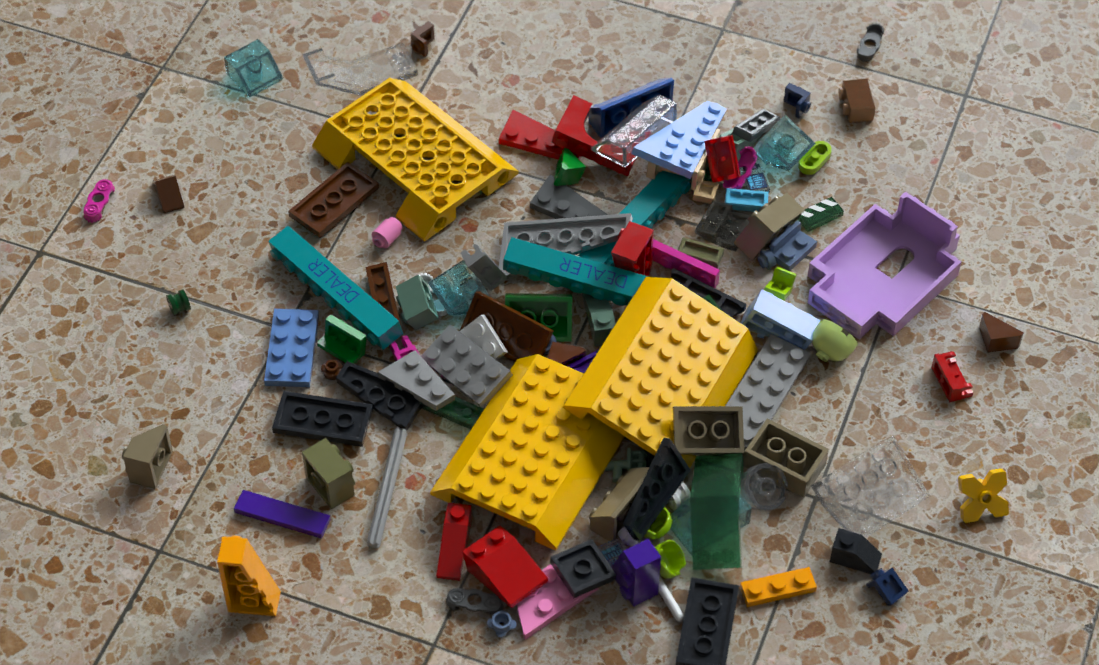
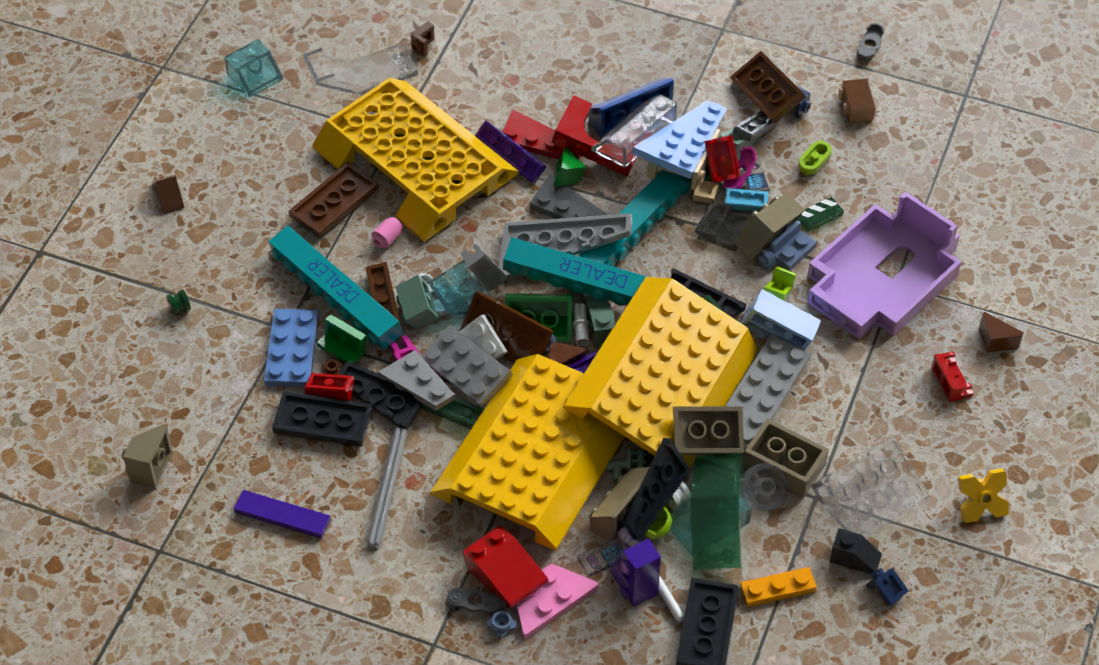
dark pink piece [83,179,115,223] -> none
light orange wedge [217,536,281,616] -> none
olive brick [302,438,355,509] -> none
red slope [436,502,472,581] -> none
black plate [550,539,616,598] -> none
red wedge [611,221,654,276] -> none
dark pink plate [652,239,720,288] -> none
lime hair [655,540,686,579] -> none
olive tile [678,237,724,269] -> none
clear light blue slope [753,115,816,171] -> none
yellowish green cylinder [812,319,858,362] -> none
none -> red slope [304,373,354,401]
none -> dark purple tile [475,120,547,184]
none -> white axle [572,303,590,347]
none -> reddish brown plate [730,51,806,124]

